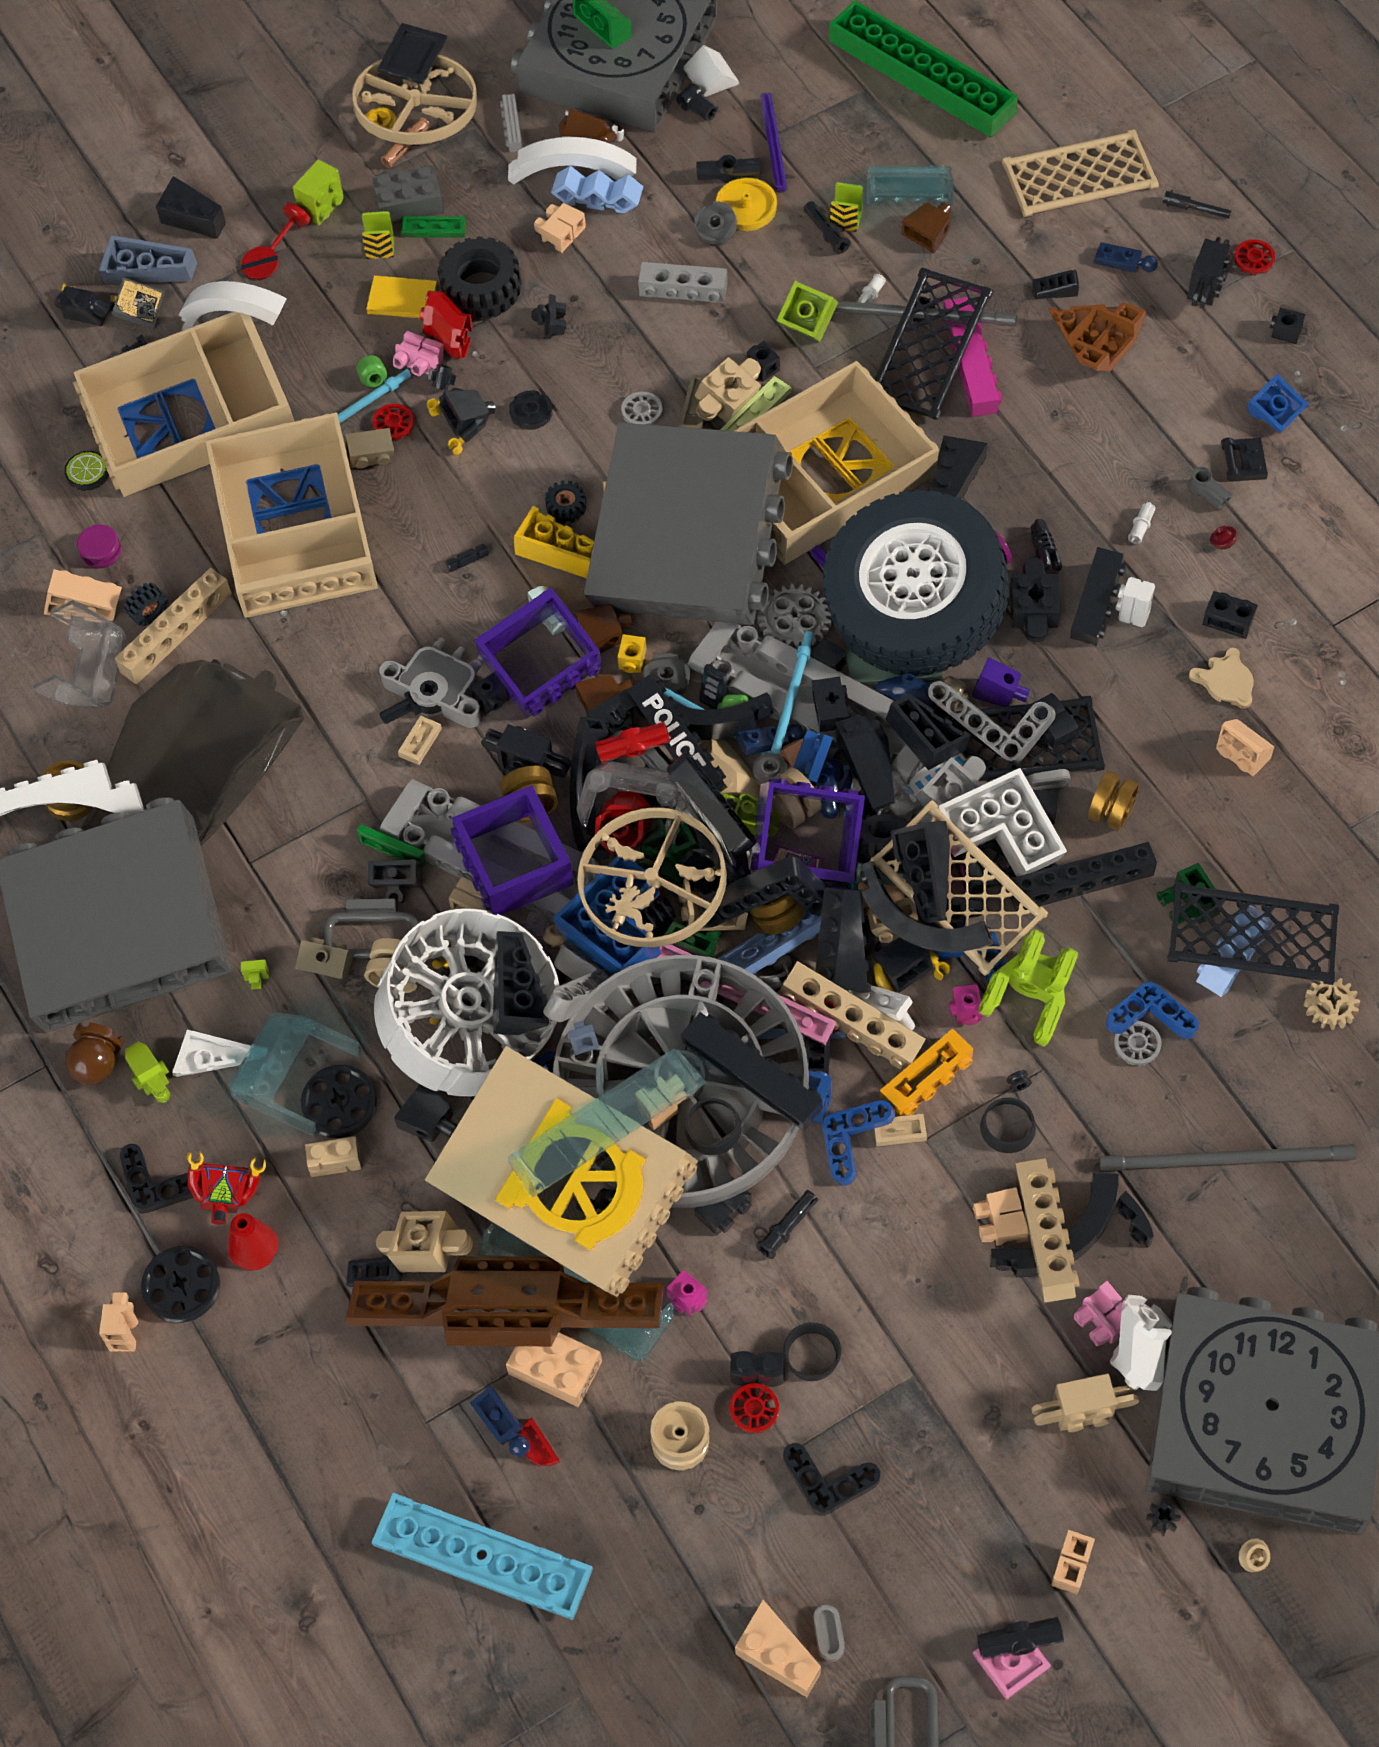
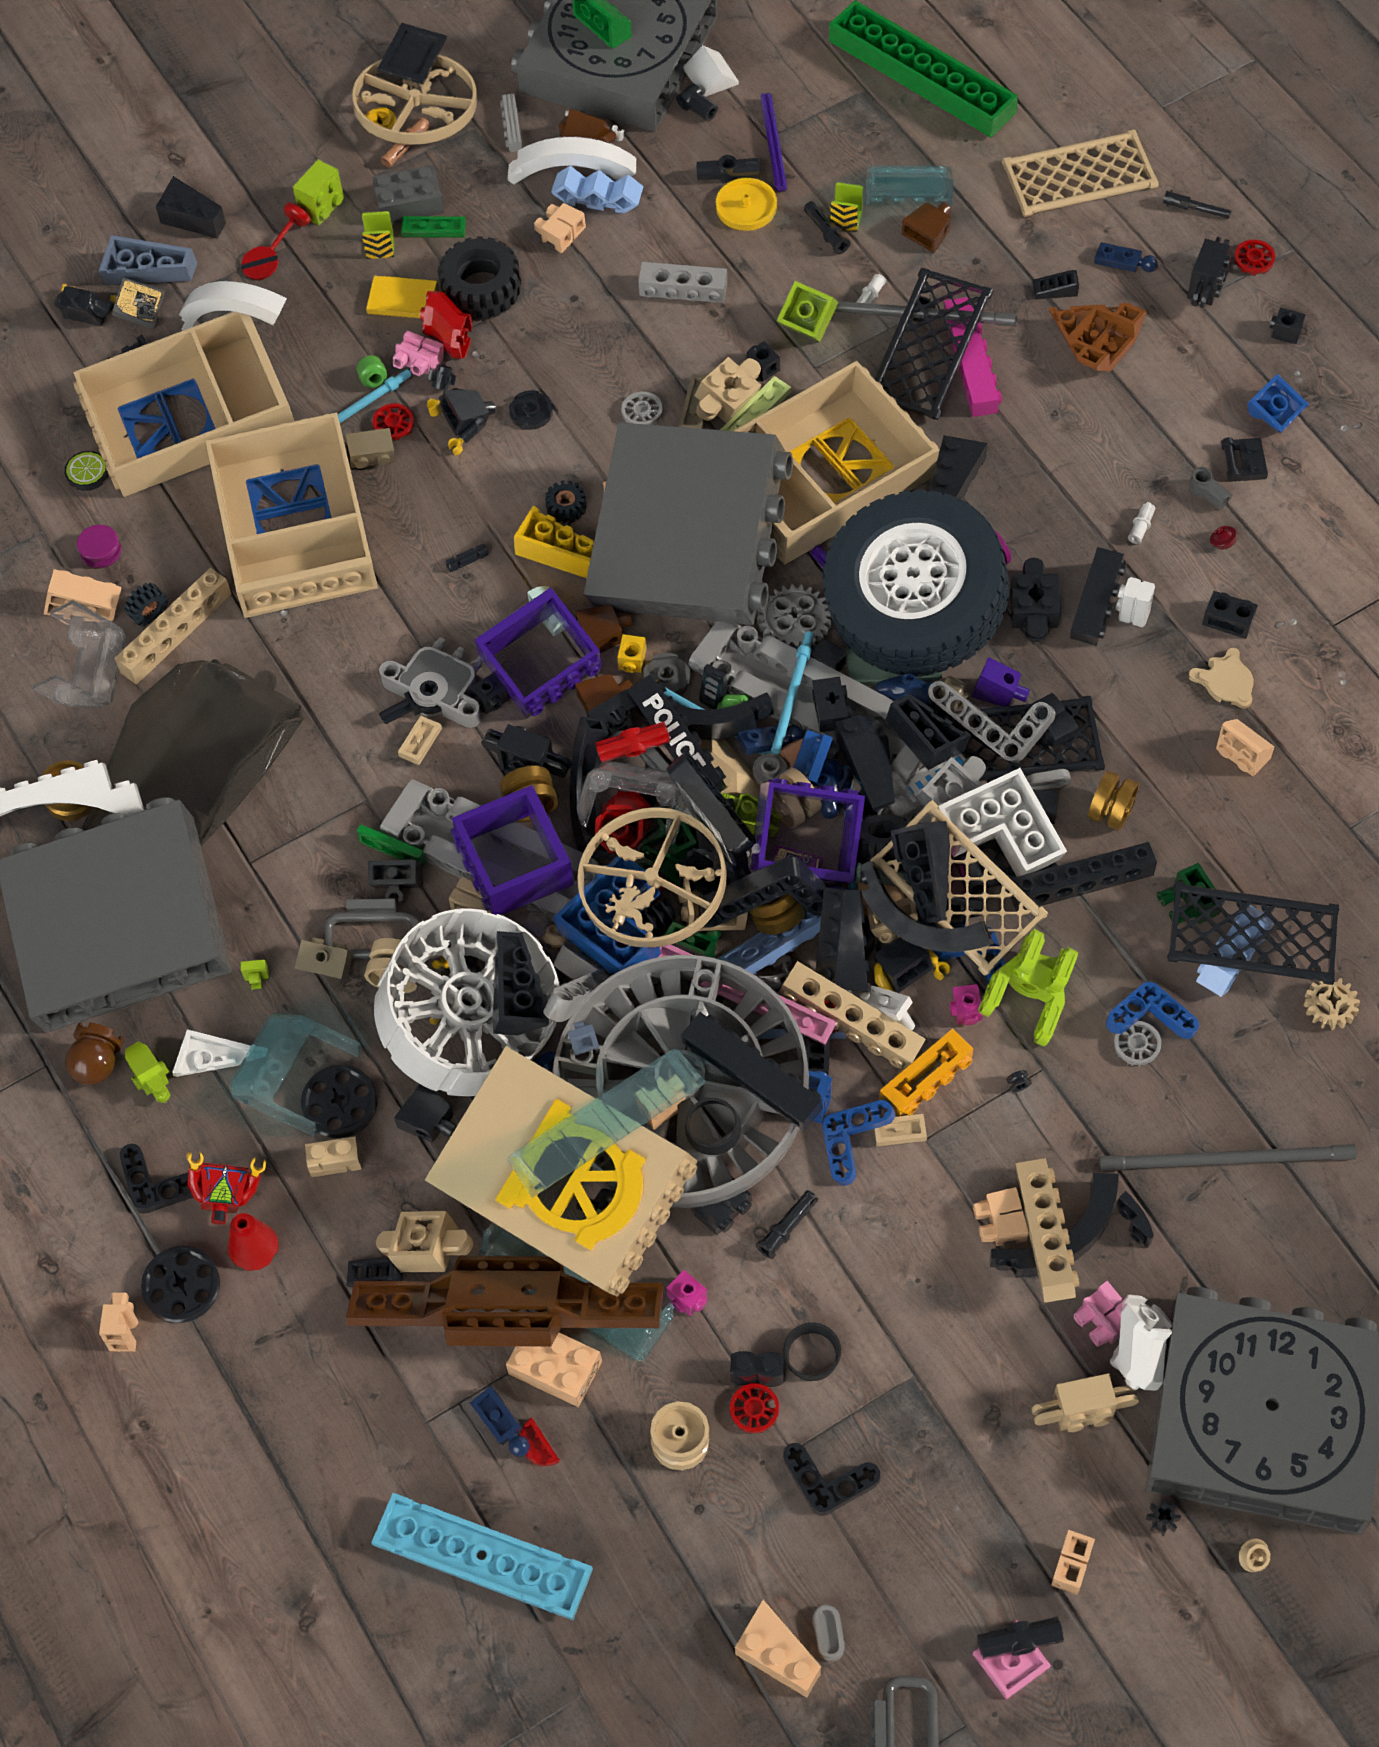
black hips [531,294,566,339] -> none
dark grey plate [694,201,738,245] -> none
black tyre [980,1097,1036,1153] -> none
black hinge [1030,519,1062,571] -> none

